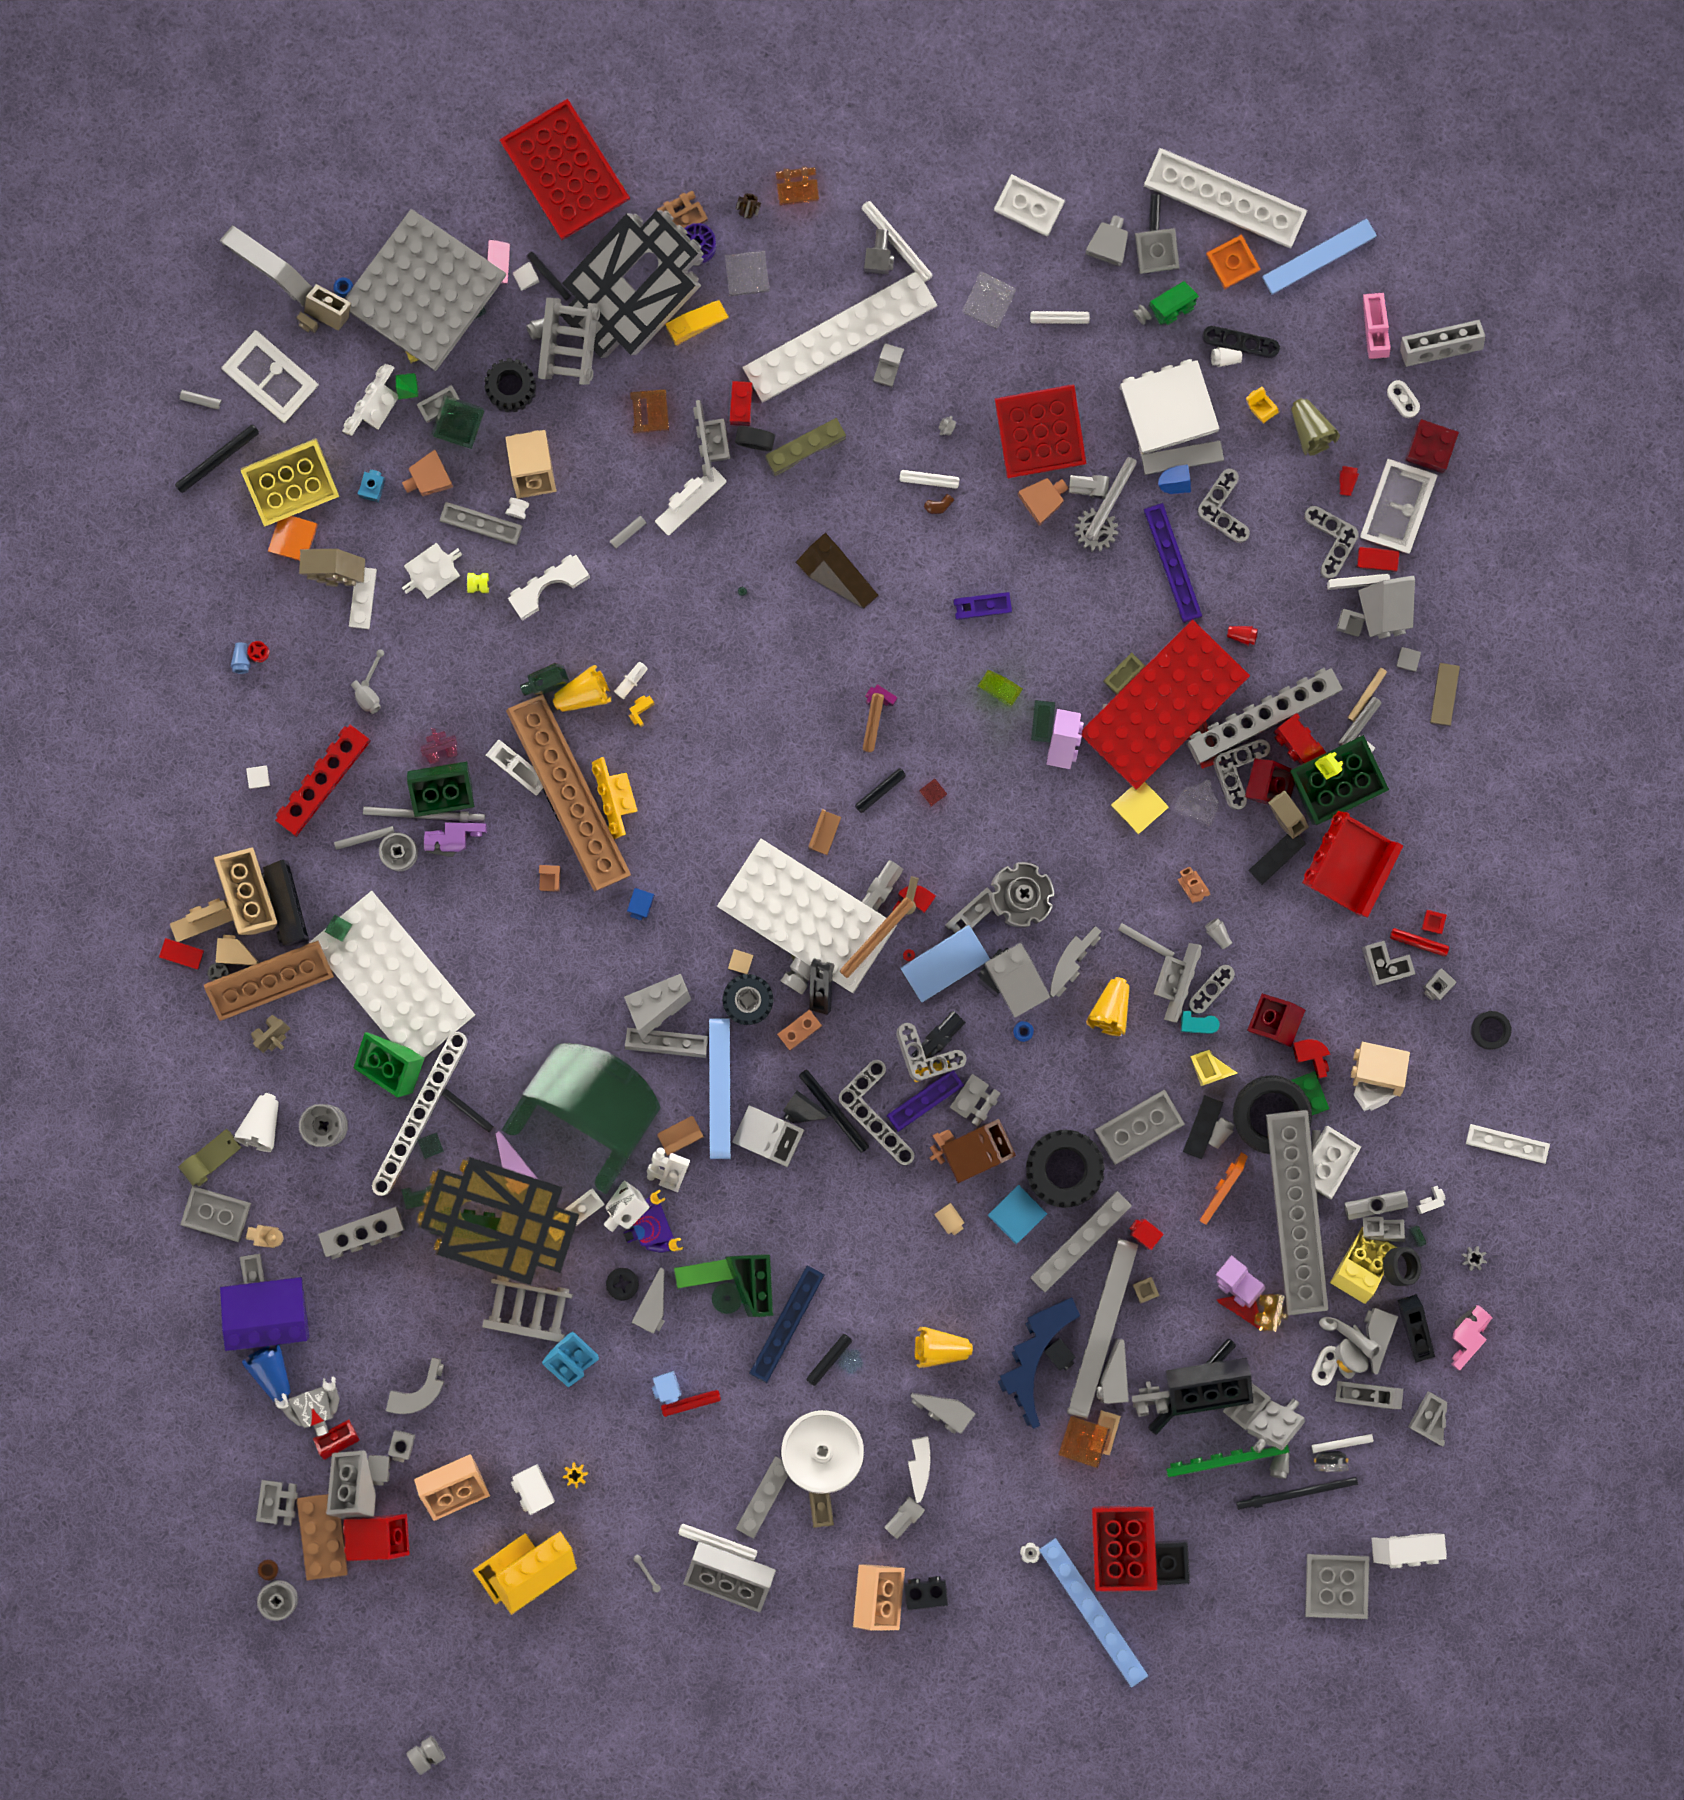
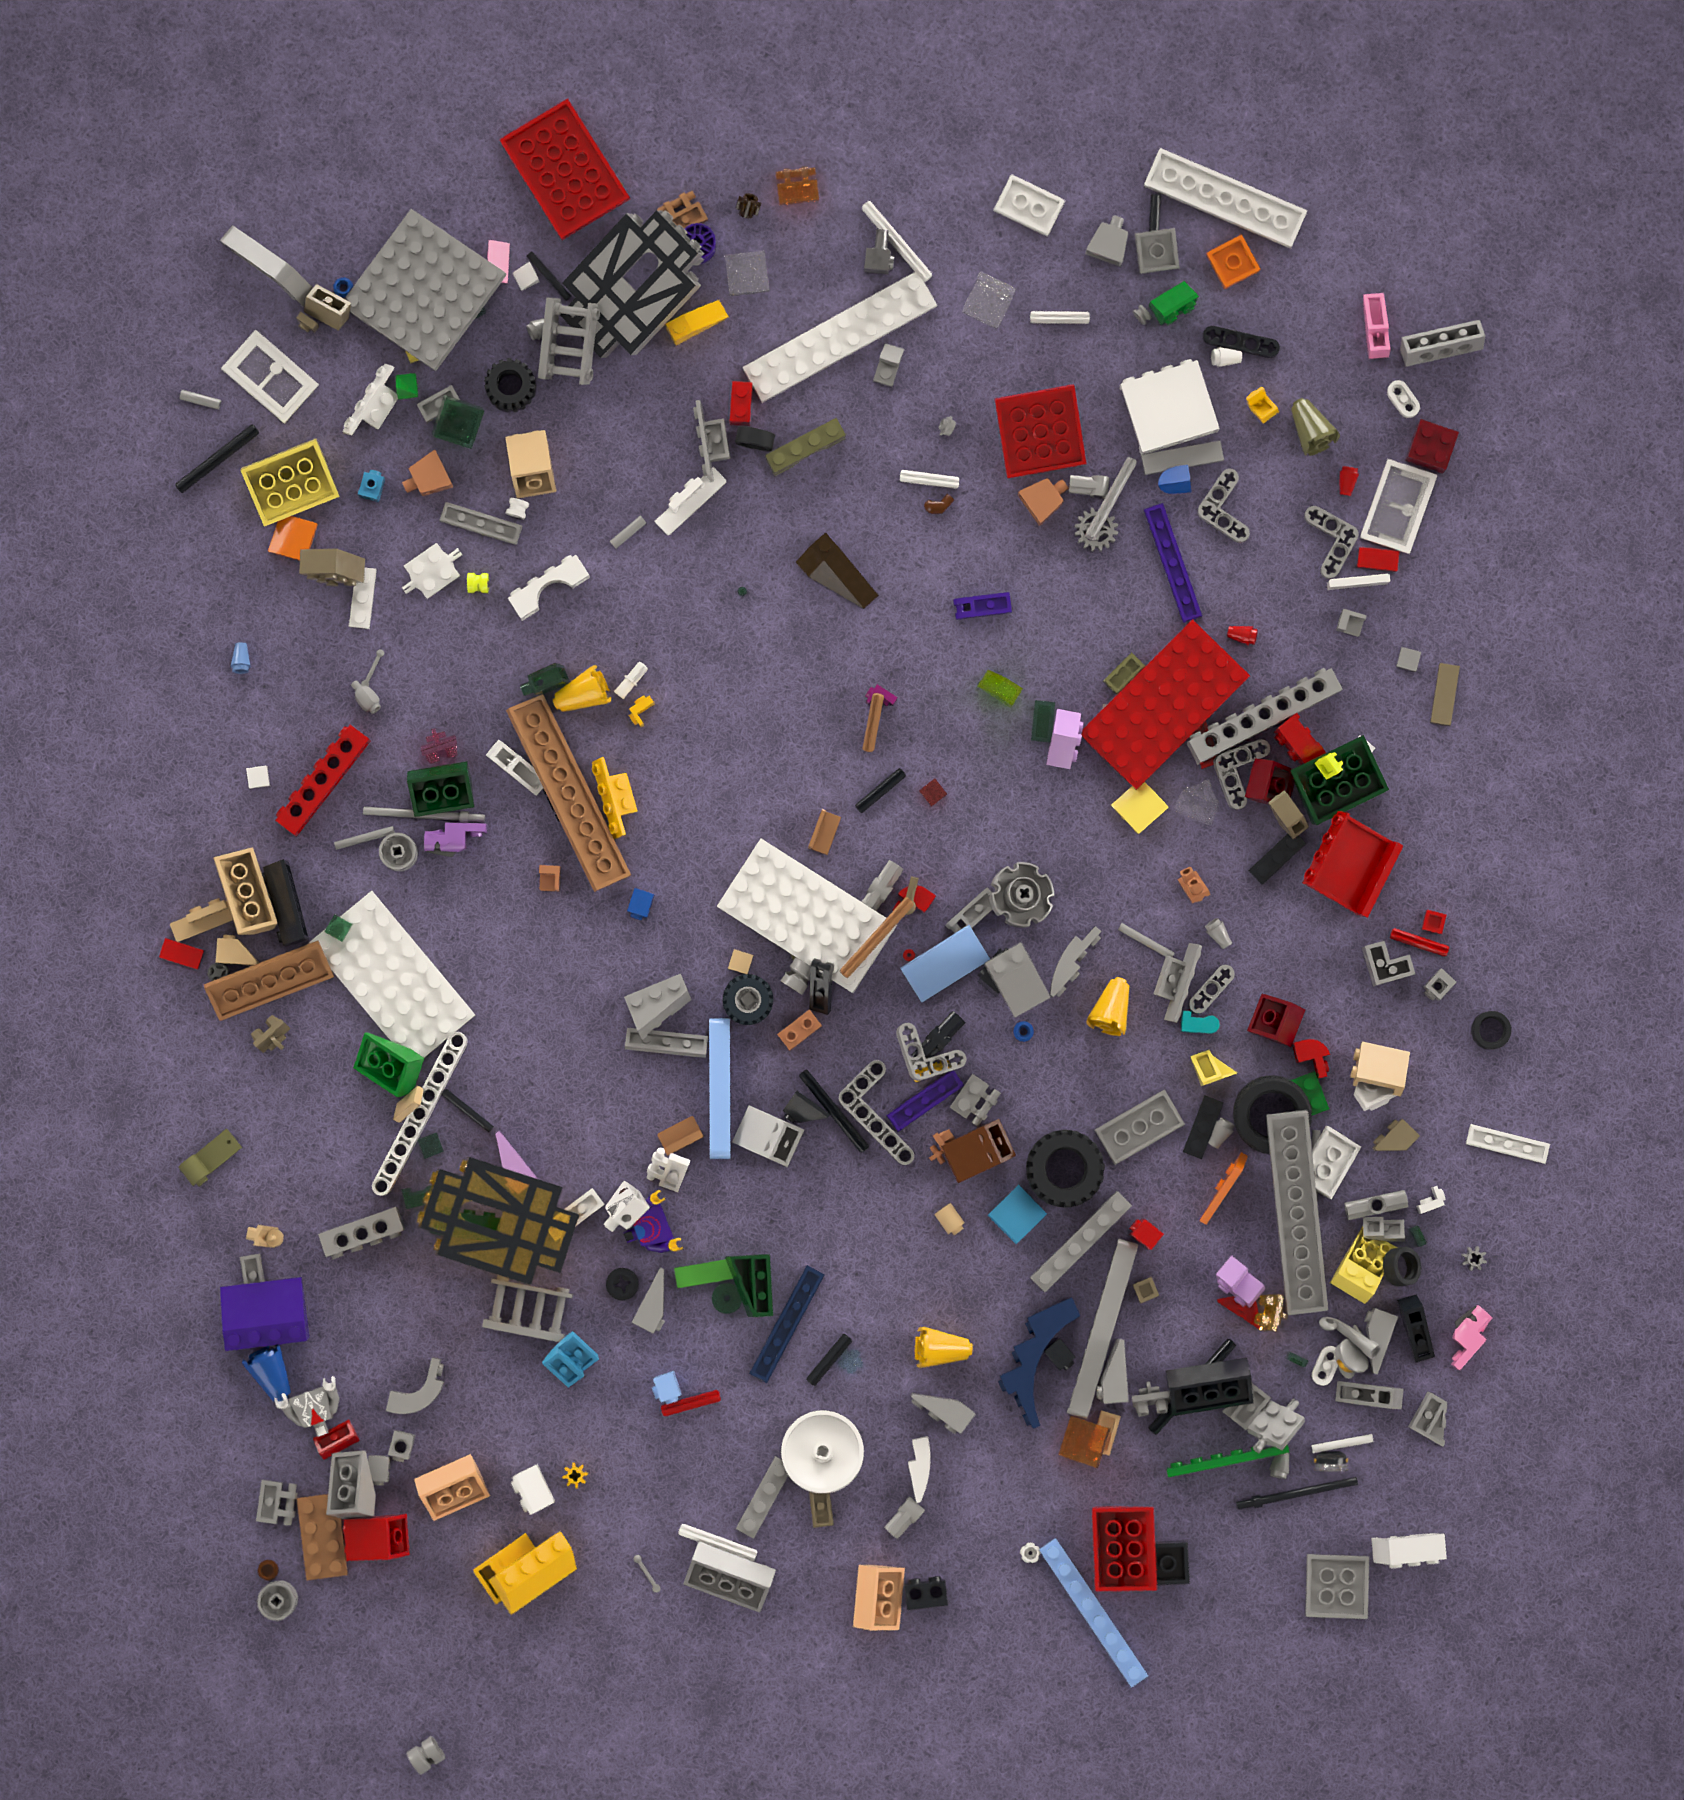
light grey tile [180,1186,251,1242] -> none
white cone [234,1093,279,1152] -> none
red wheel [247,641,269,663] -> none
light grey wheel [299,1104,348,1147] -> none
clear green windscreen [502,1043,661,1195] -> none
clear orange plate [630,389,669,433] -> none
light blue tile [1262,219,1377,294] -> none
light grey axle [1339,697,1382,746] -> none
tan bar [1347,668,1387,722] -> none
light grey slope [1358,576,1415,639] -> none
none -> tan tile [393,1086,424,1122]
none -> tile [1285,1351,1308,1368]
none -> dark tan slope [1372,1119,1420,1151]

